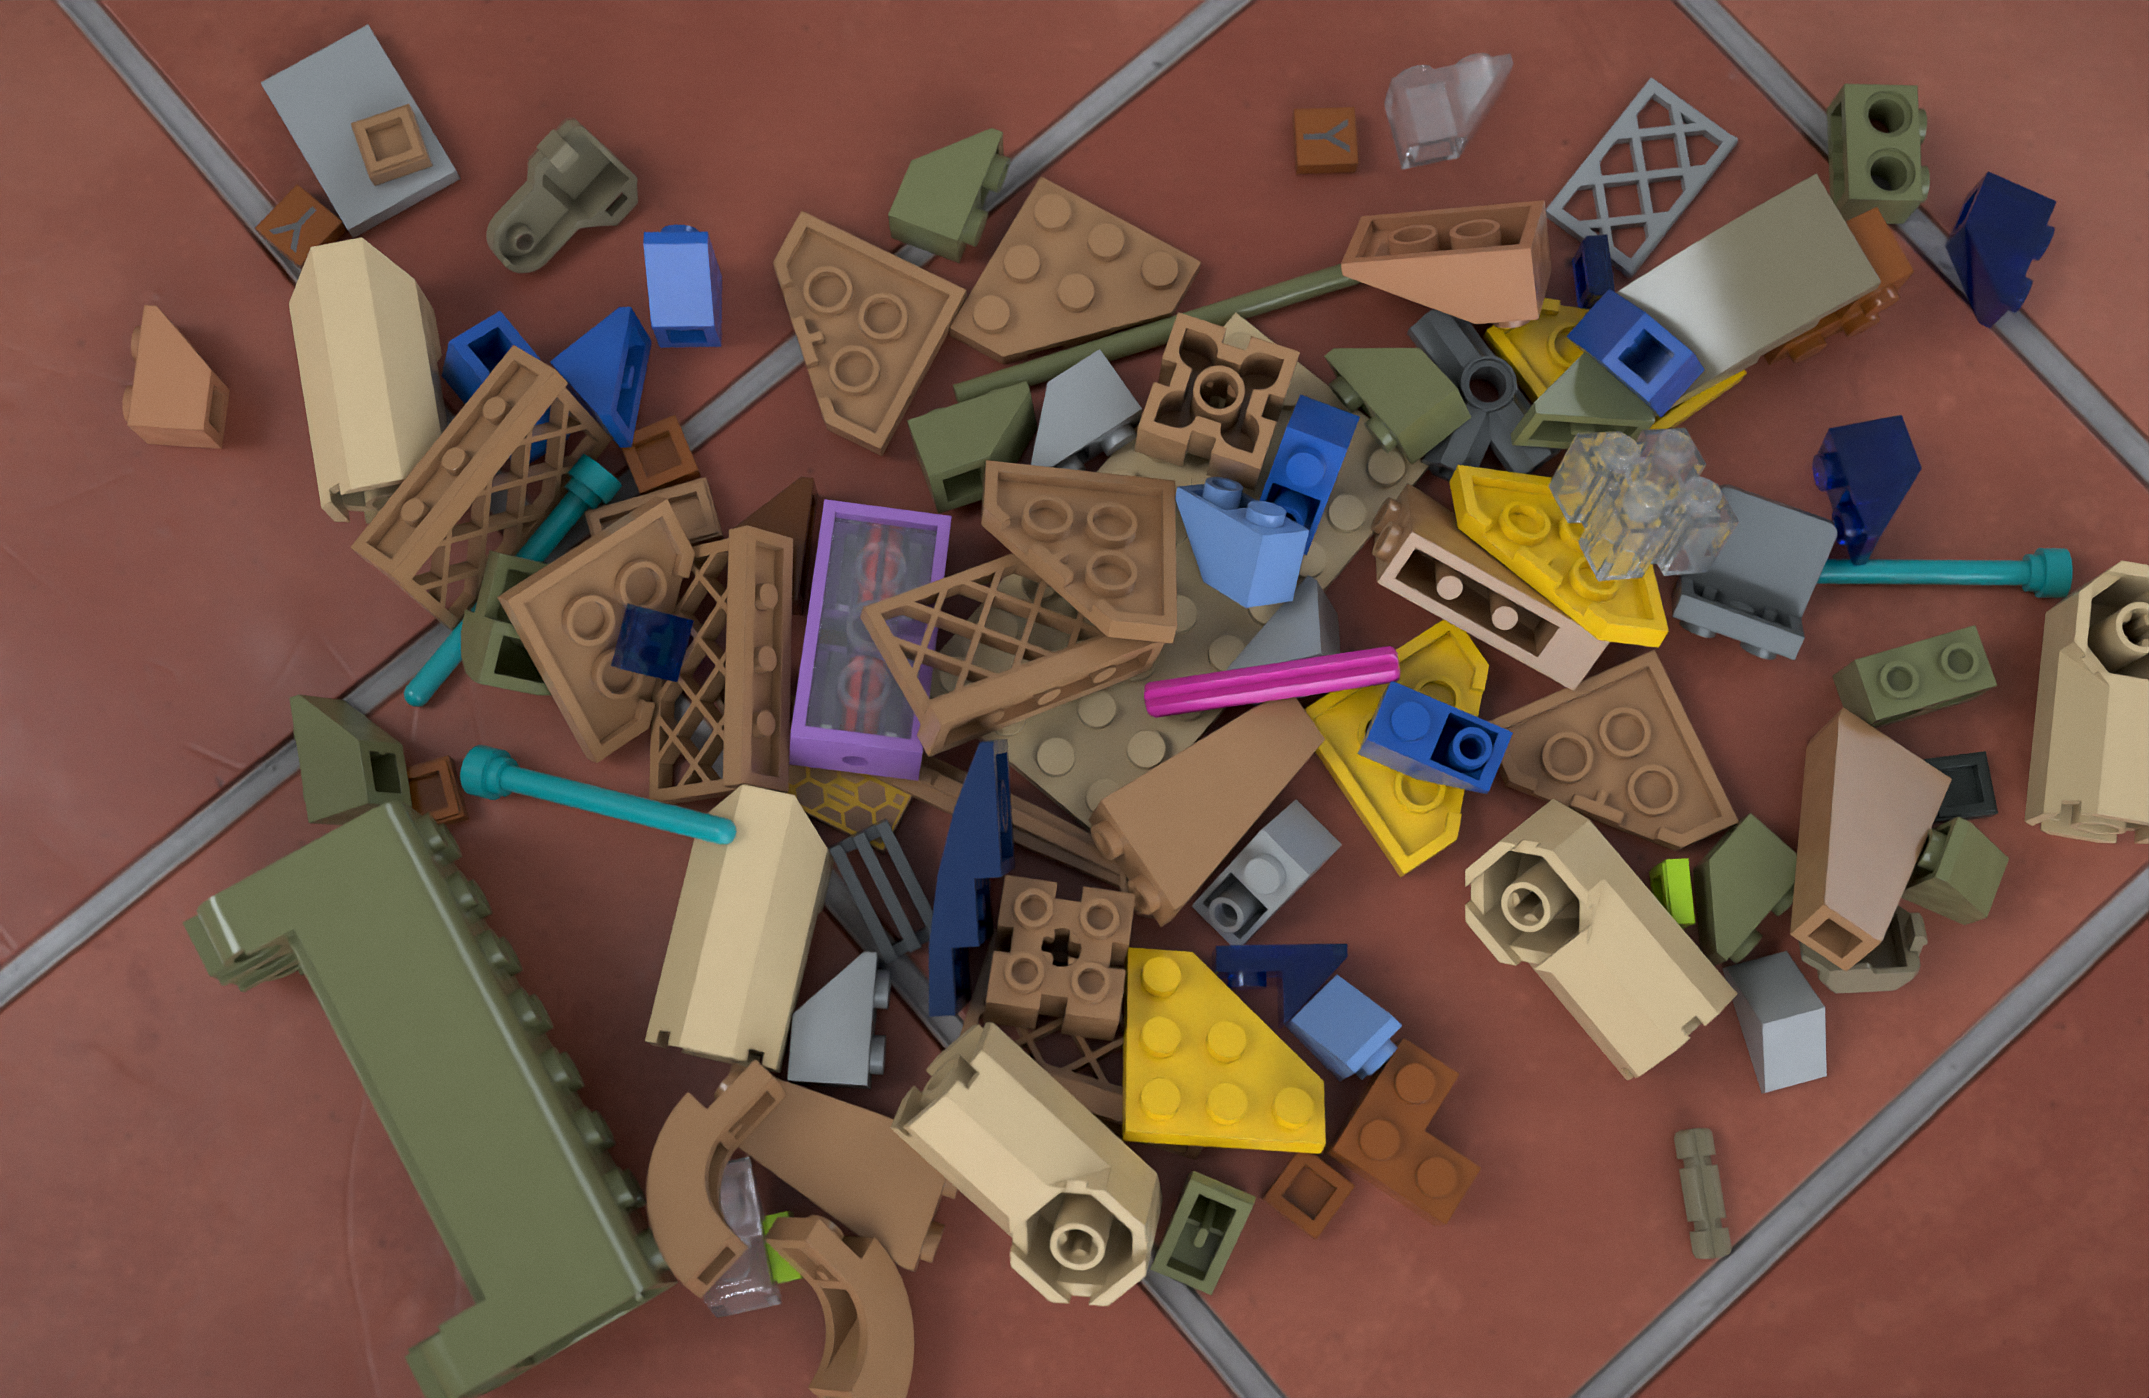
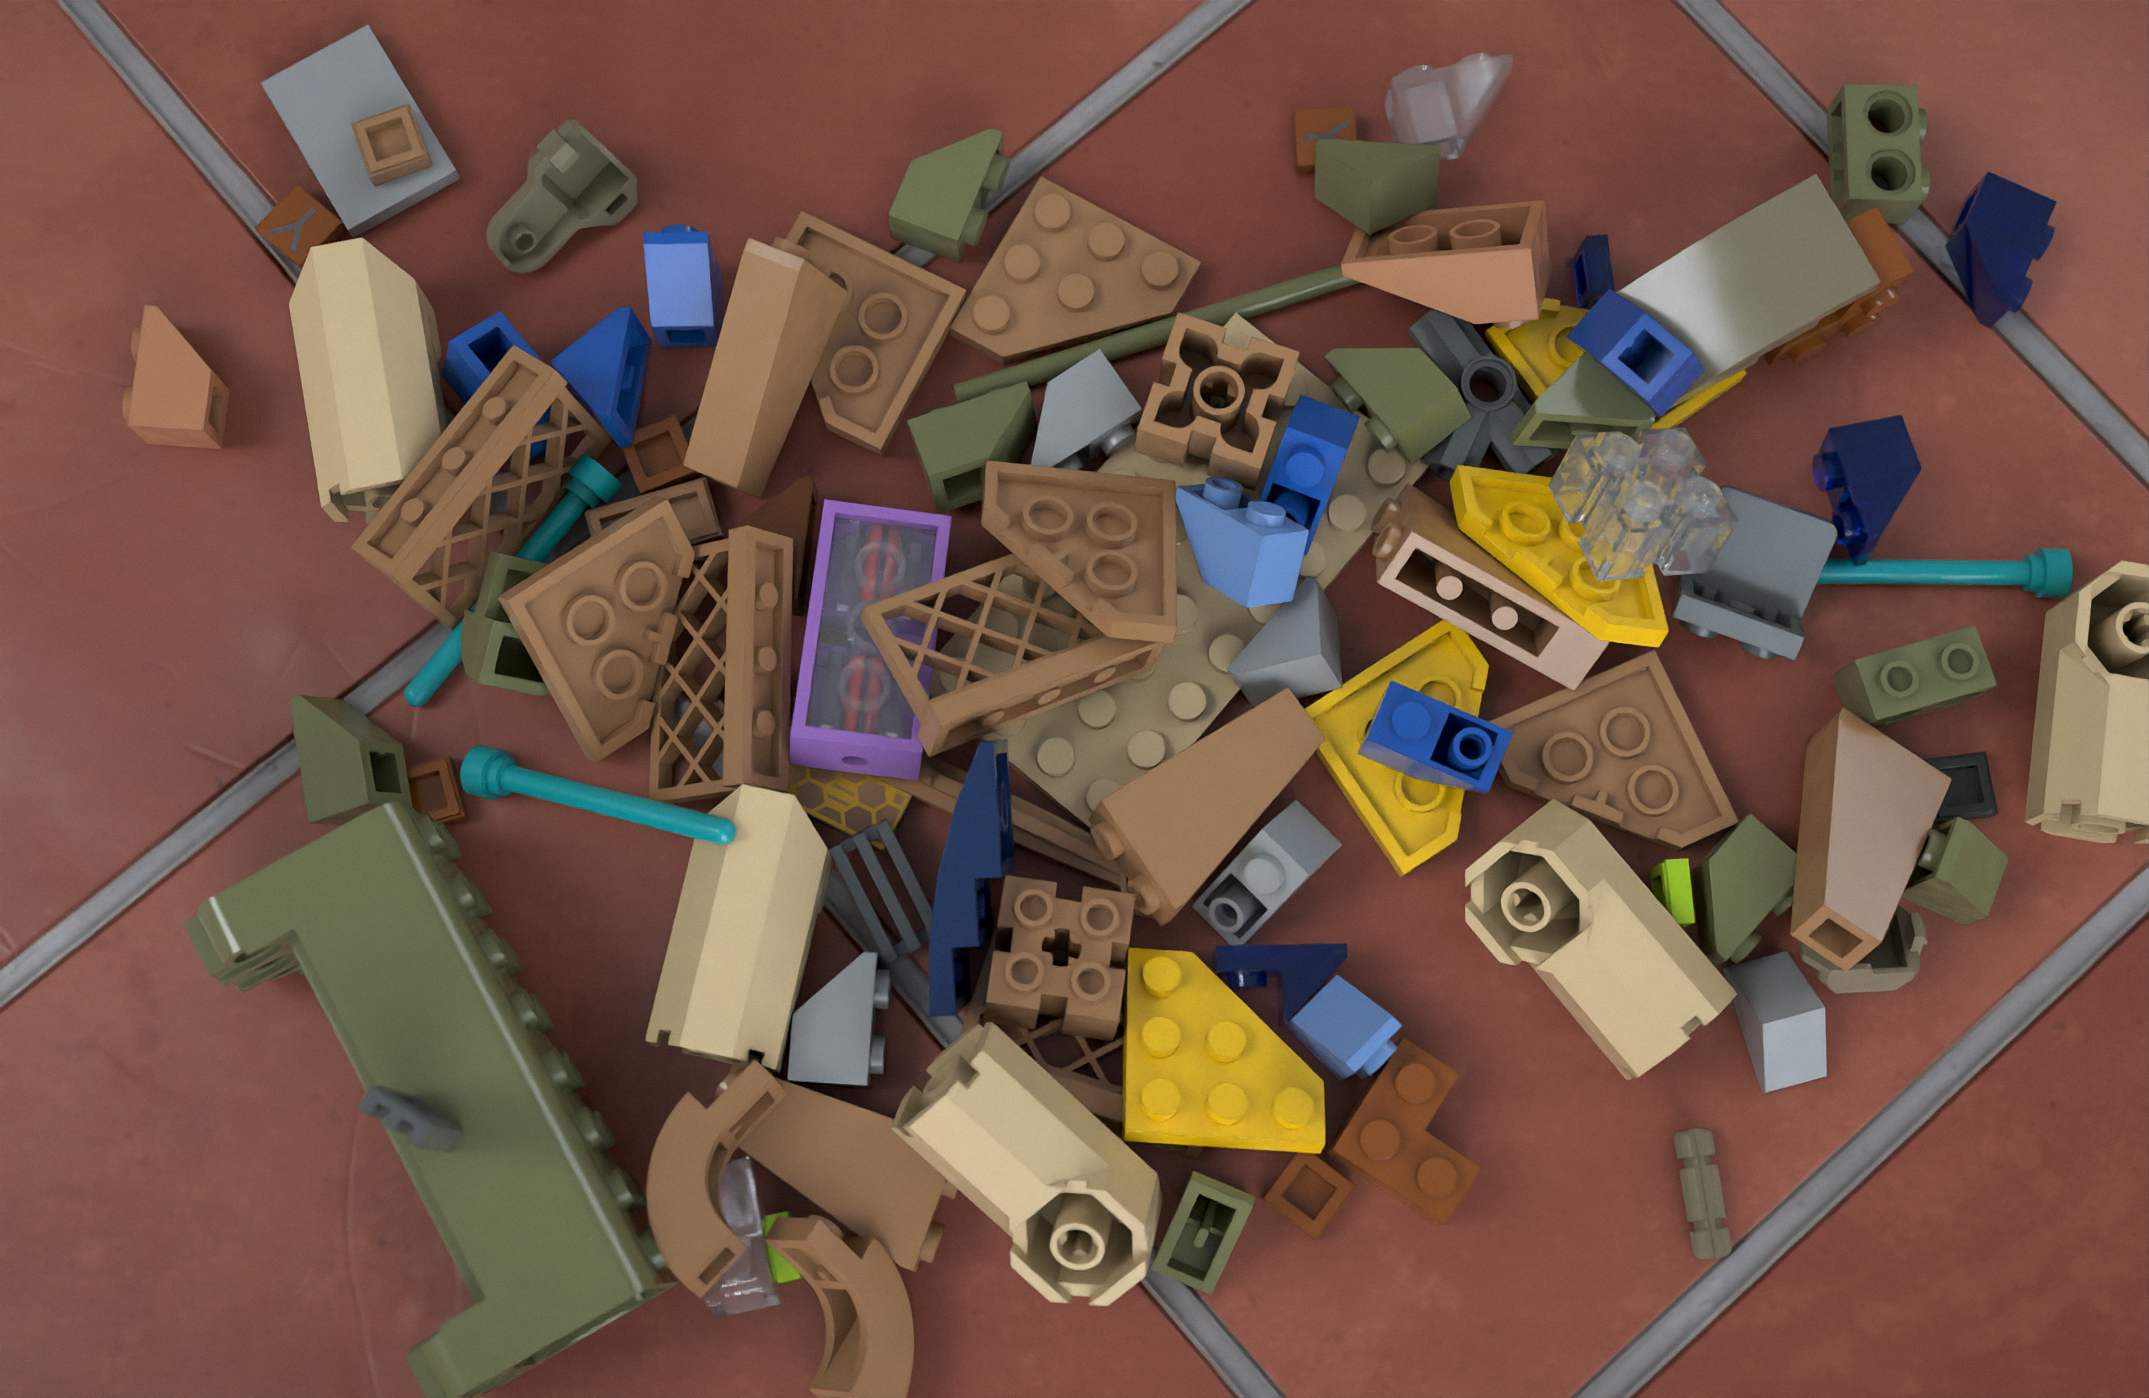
clear blue tile [611,603,694,682] -> none
dark pink axle [1144,646,1400,718] -> none
light grey window [1546,77,1738,278] -> none
none -> dark grey tile [357,1085,463,1153]
none -> medium nougat slope [683,237,847,499]
none -> olive slope [1314,138,1441,235]

